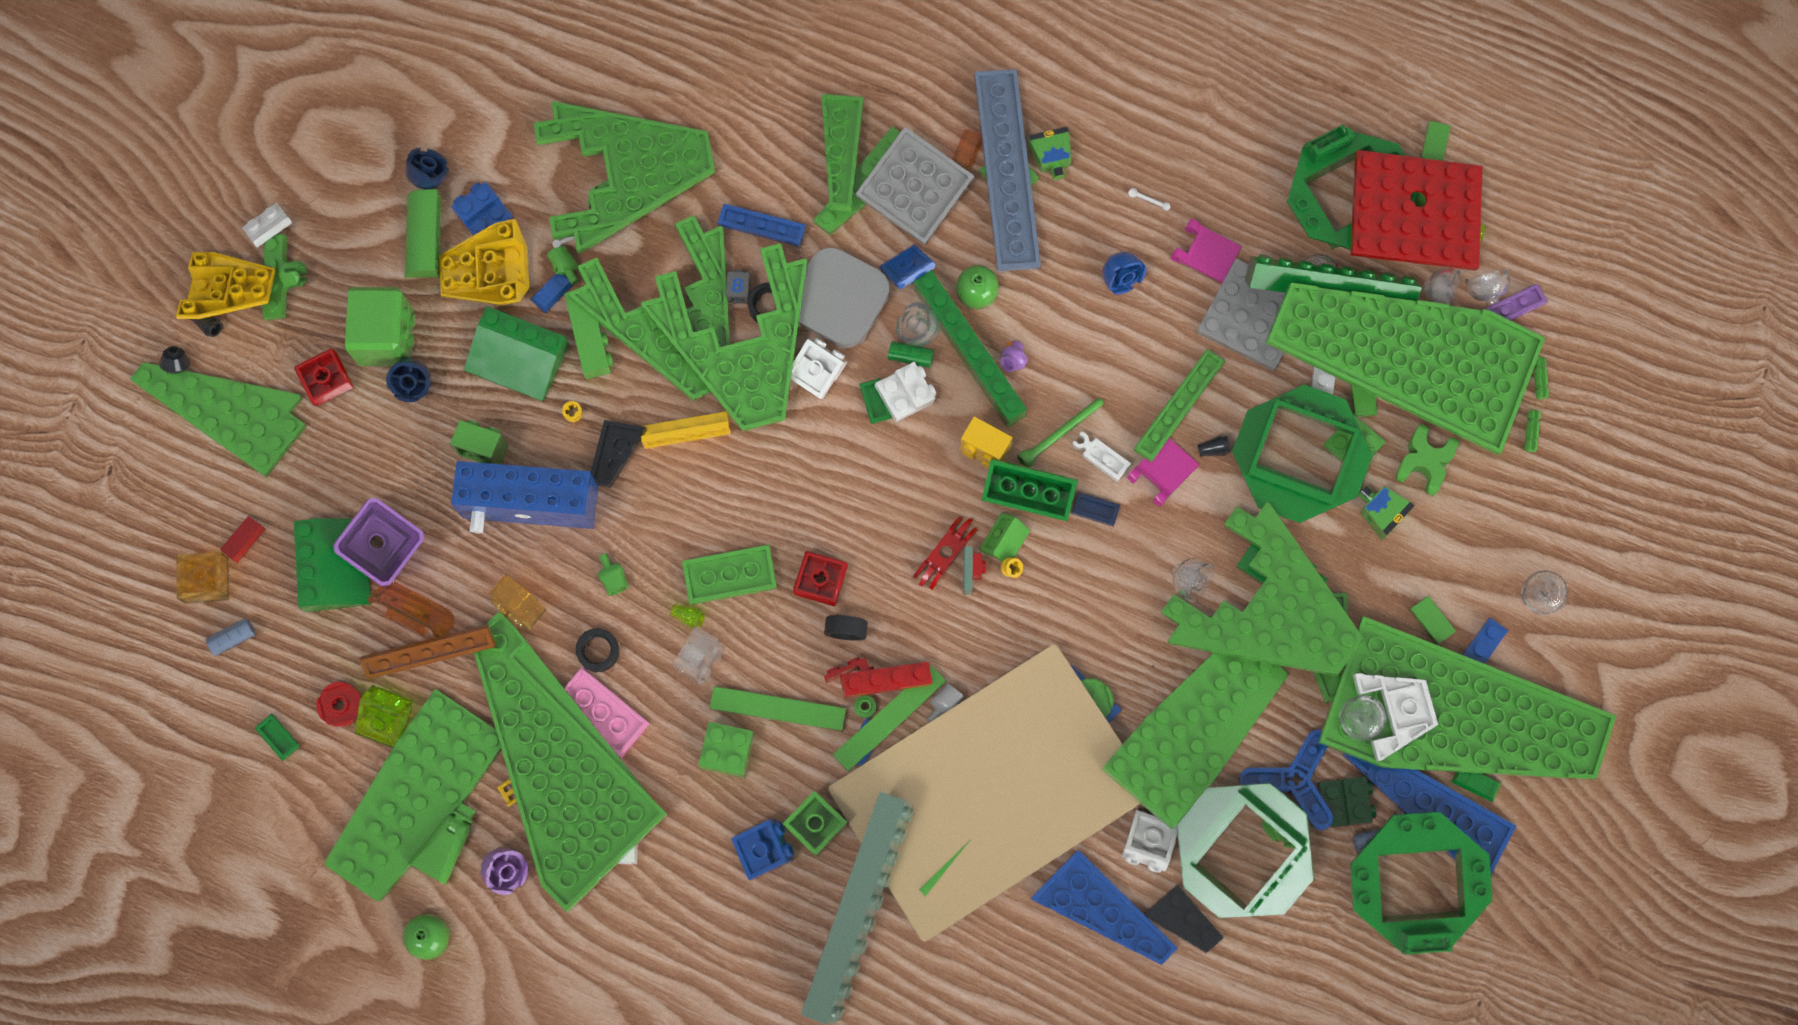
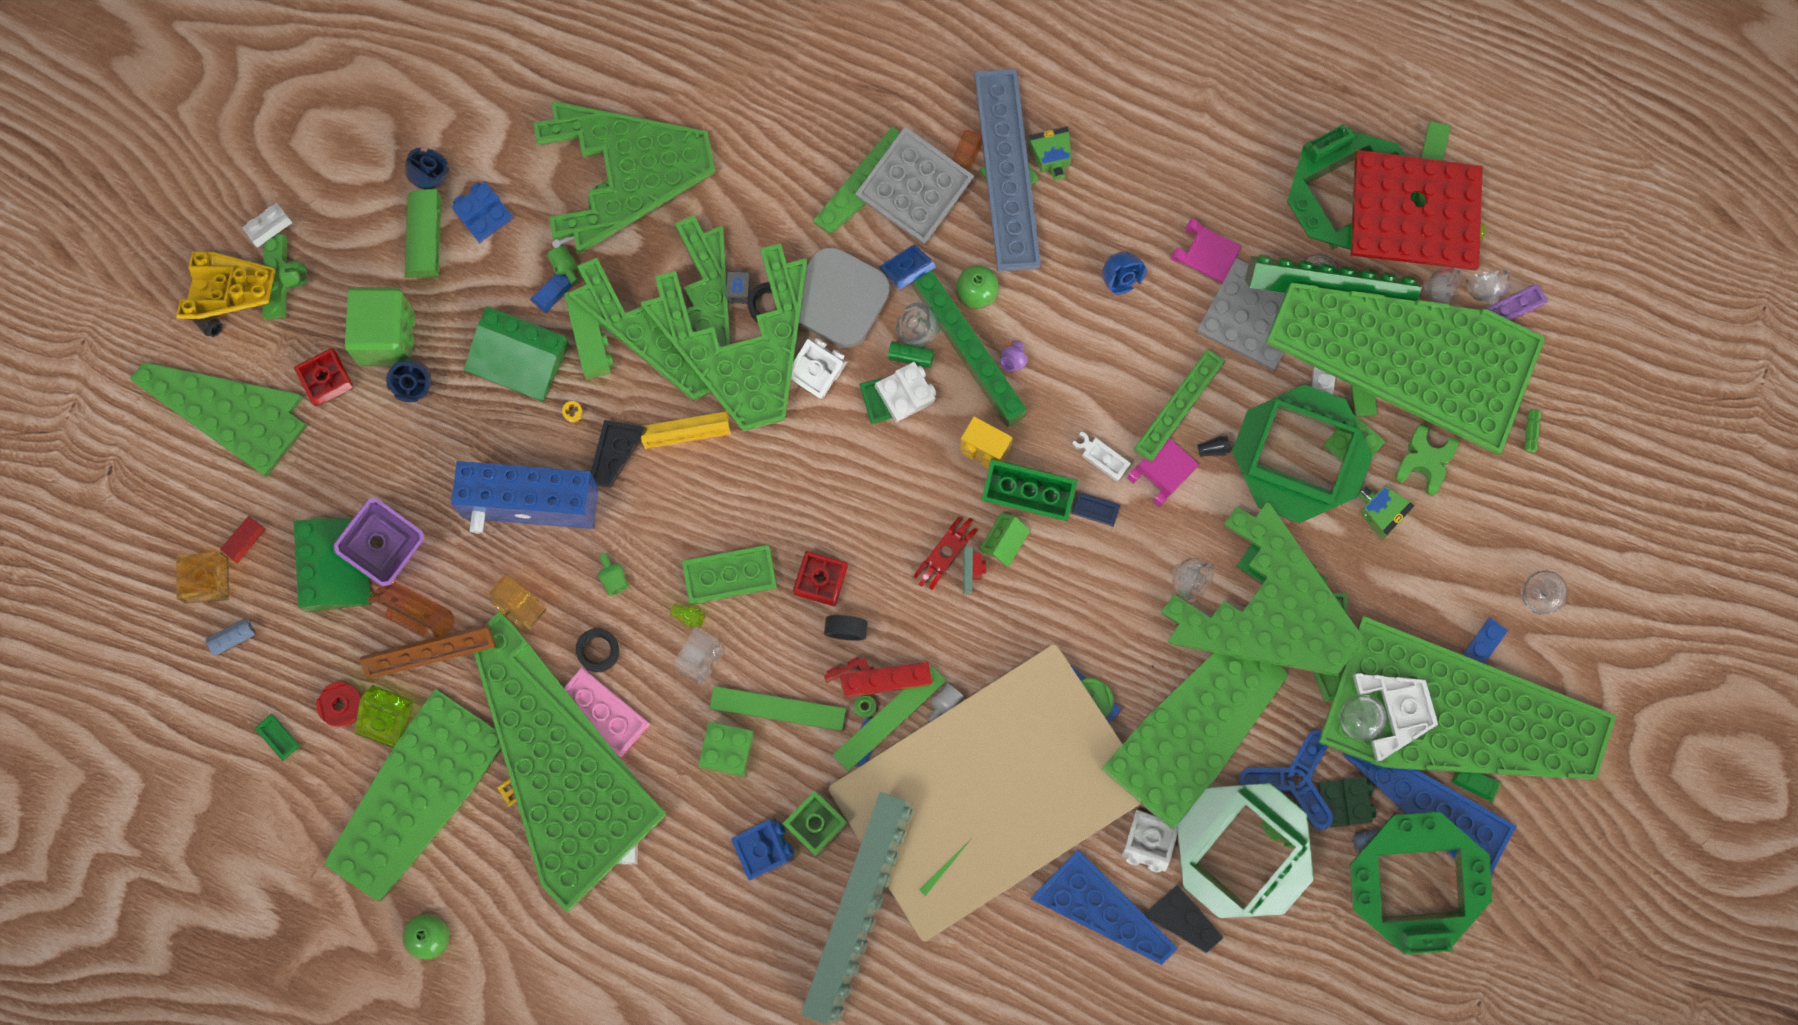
black cone [159,346,190,374] -> none
bright green piece [408,802,476,885] -> none
yellow wedge [439,219,529,305] -> none
bright green brick [450,420,509,464] -> none
medium lavender cylinder [480,847,528,895] -> none
blue plate [718,204,806,247] -> none
bright green wing [822,94,863,212] -> none
yellow bush [1001,557,1023,578] -> none
bright green piece [1017,398,1103,468] -> none
white hinge [1128,188,1171,211] -> none
bright green tile [1410,596,1456,645] -> none
bright green axle [1534,357,1549,399] -> none

